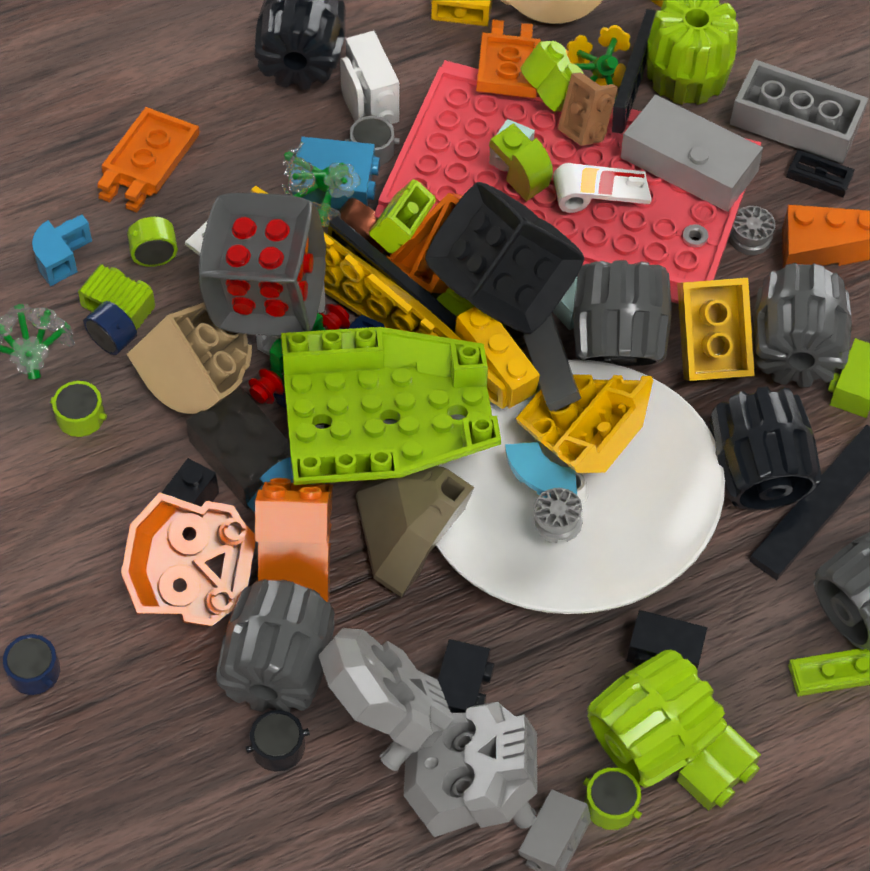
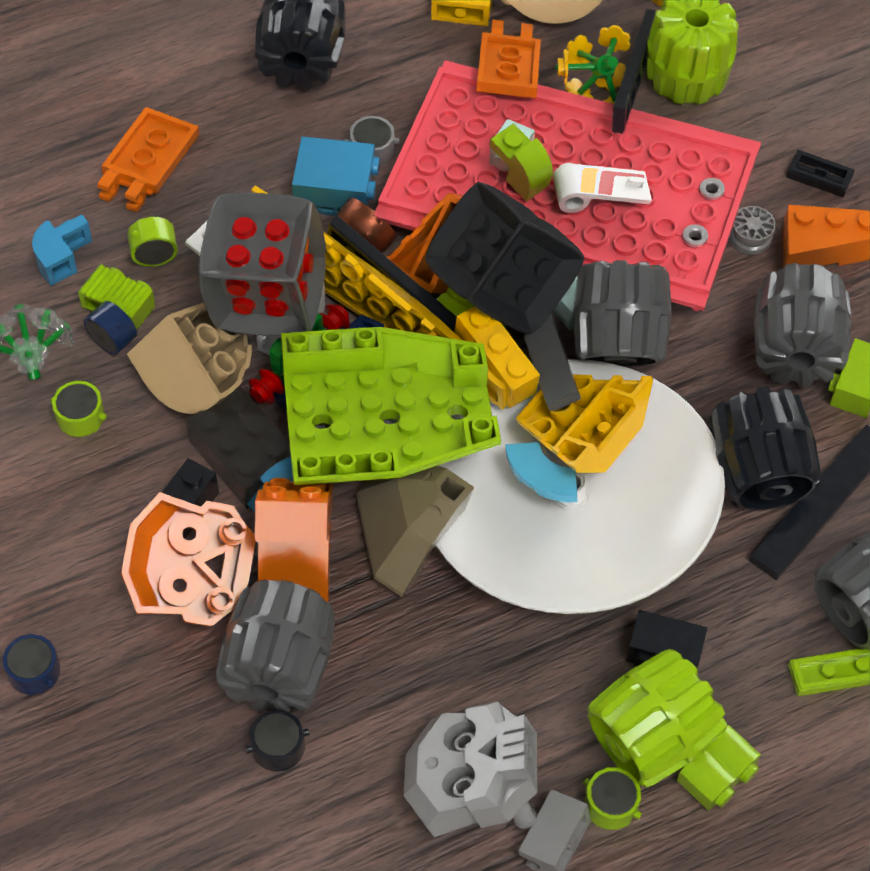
clear plant [281,142,361,227] -> none
light grey brick [318,628,453,771] -> none
white brick [340,31,399,124] -> none
lime brick [369,179,436,254] -> none
black brick [438,639,495,713] -> none
lime brick [520,41,583,112] -> none
light grey wheel [534,488,583,543] -> none
medium nougat bracket [558,72,618,146] -> none
light grey brick [621,94,763,212] -> none
yellow brick [677,278,755,381] -> none
light grey brick [730,59,869,164] -> none

